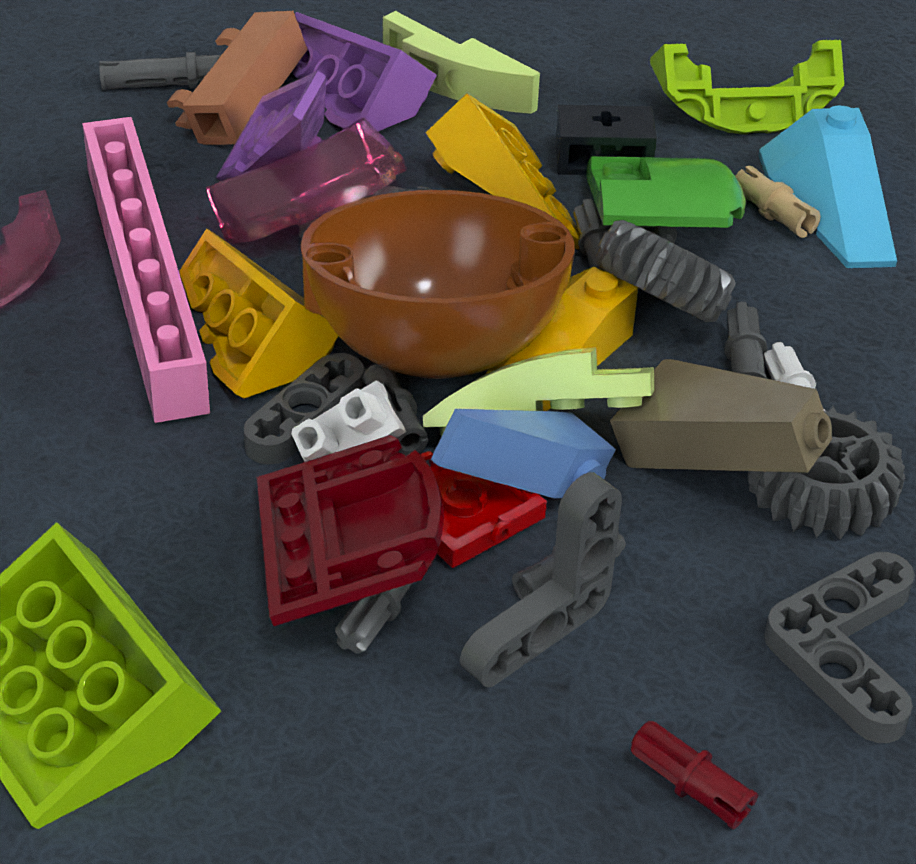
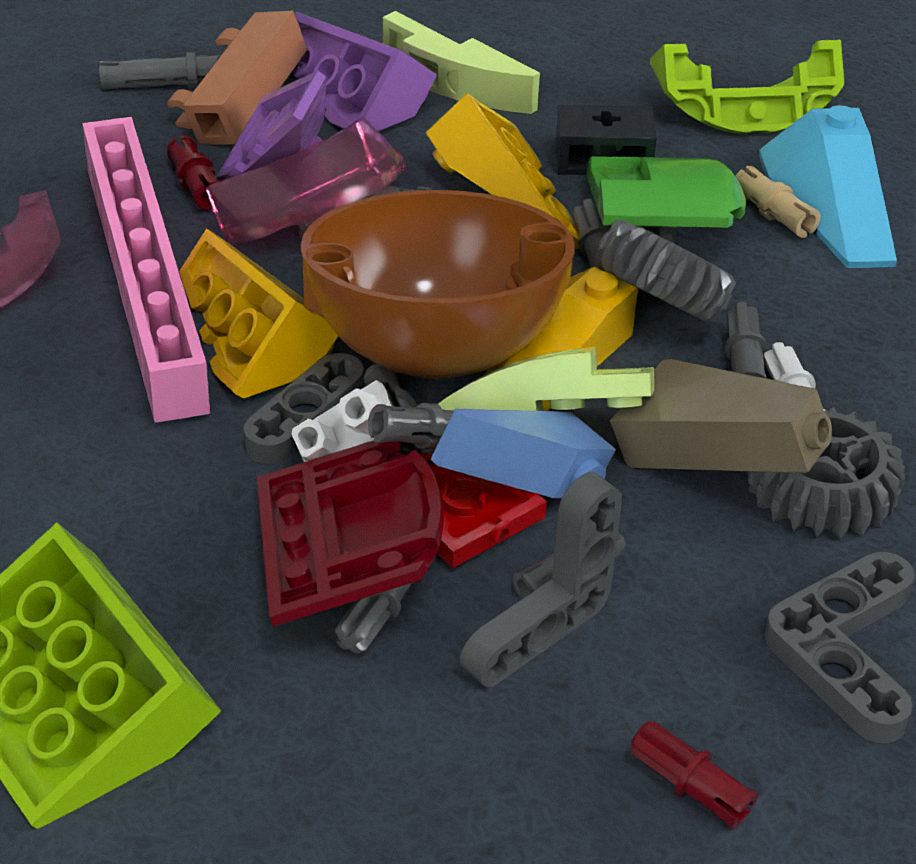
none -> dark red pin [166,135,225,210]
none -> dark grey pin [368,403,454,449]

